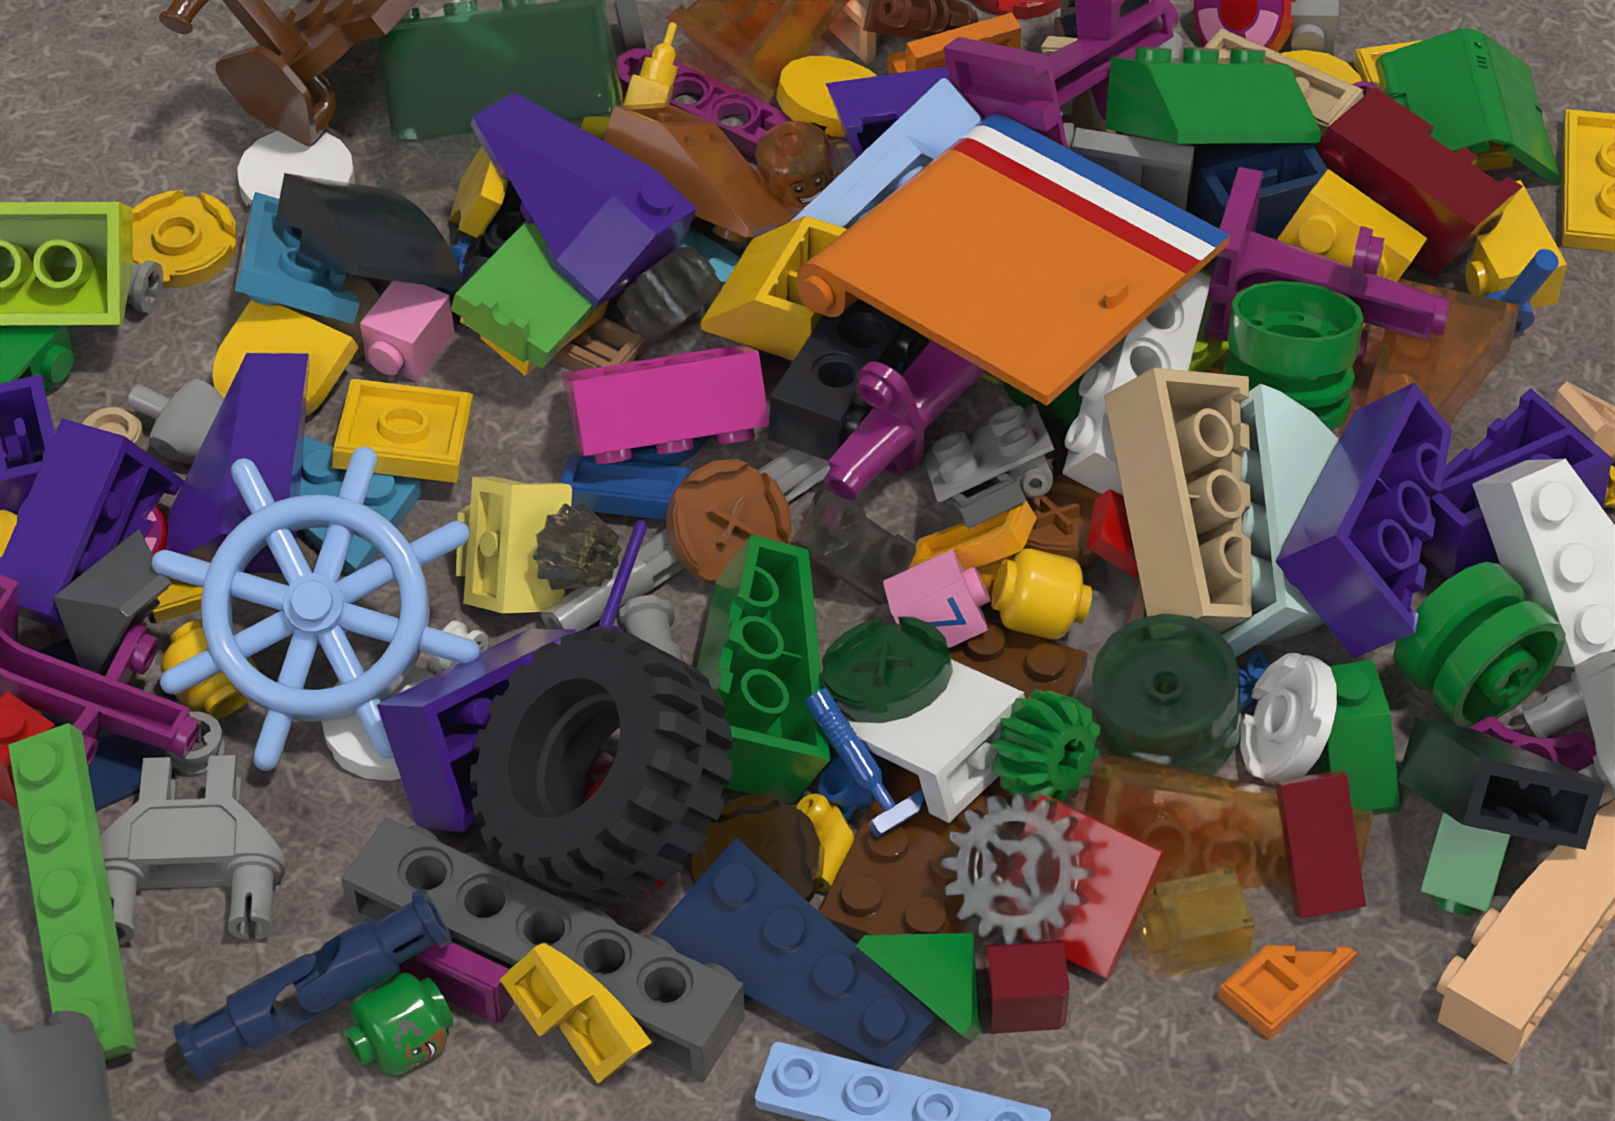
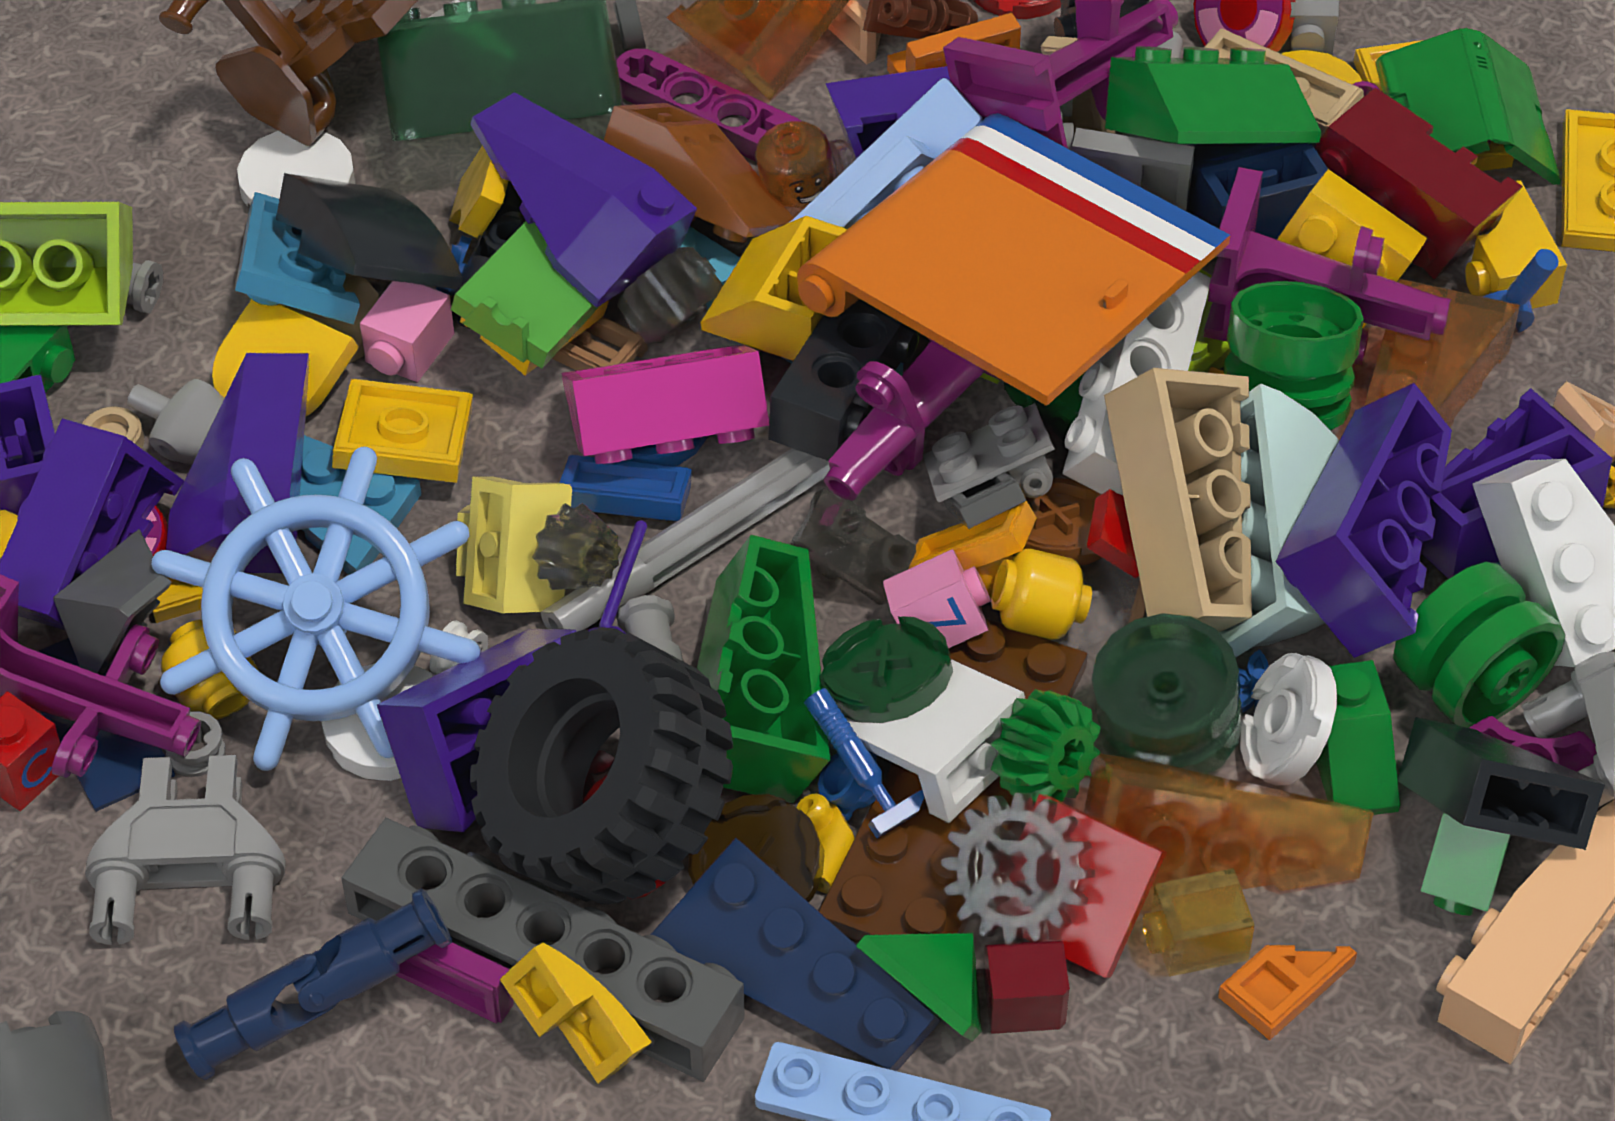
bright green plate [8,723,137,1061] -> none
yellow tile [132,190,238,288] -> none
green head [343,972,454,1077] -> none
yellow piece [581,22,678,140] -> none
dark orange tile [665,459,792,585] -> none
yellow tile [776,56,877,138] -> none
dark red tile [1275,770,1366,919] -> none

